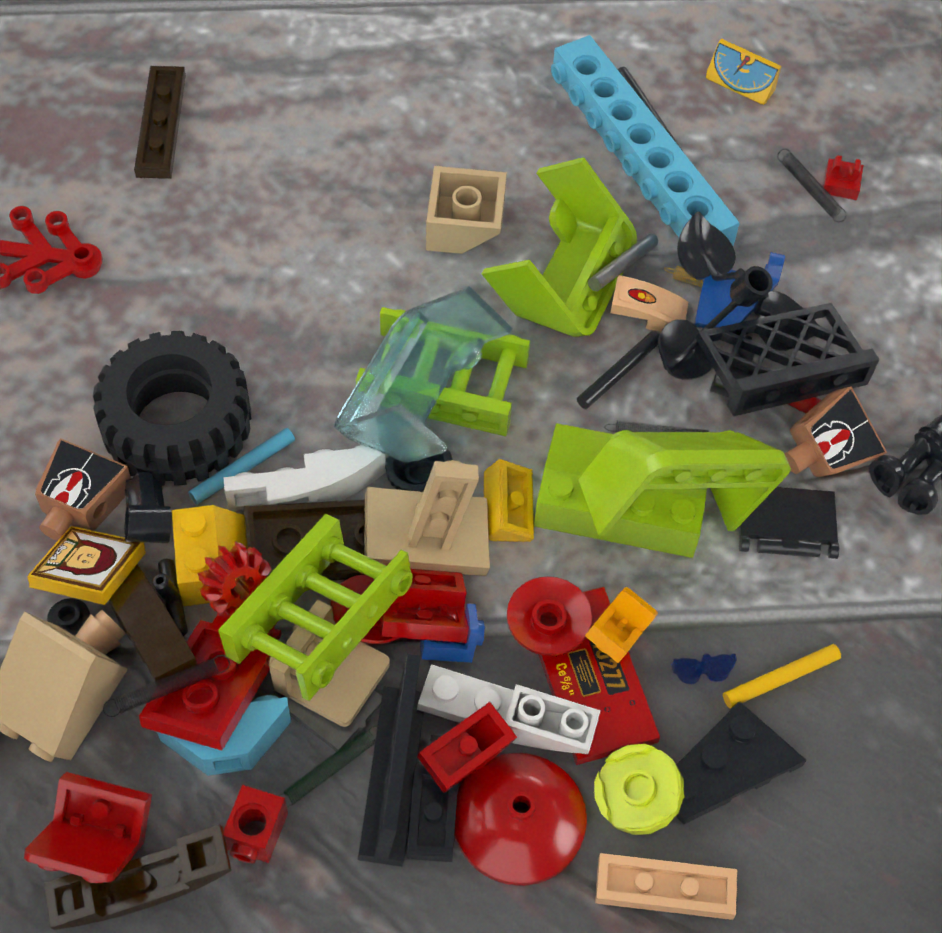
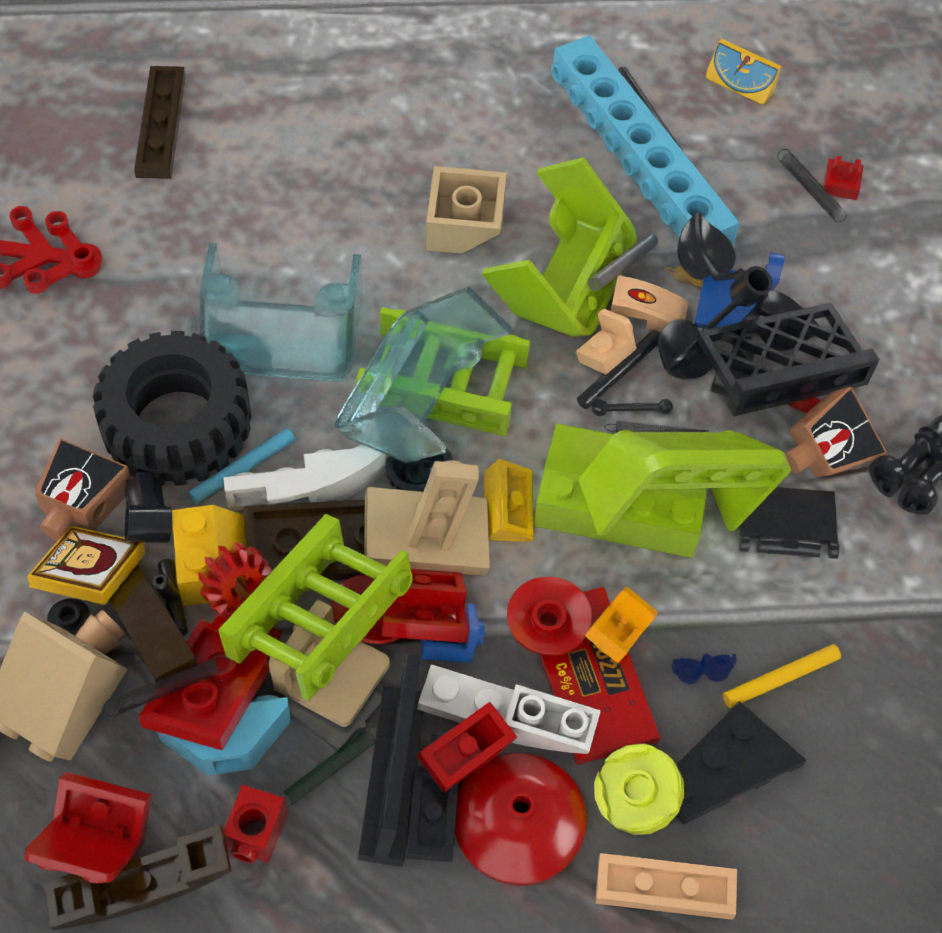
none -> clear light blue windscreen [199,242,363,381]
none -> light nougat bracket [576,309,637,375]
none -> black hinge [592,399,673,416]

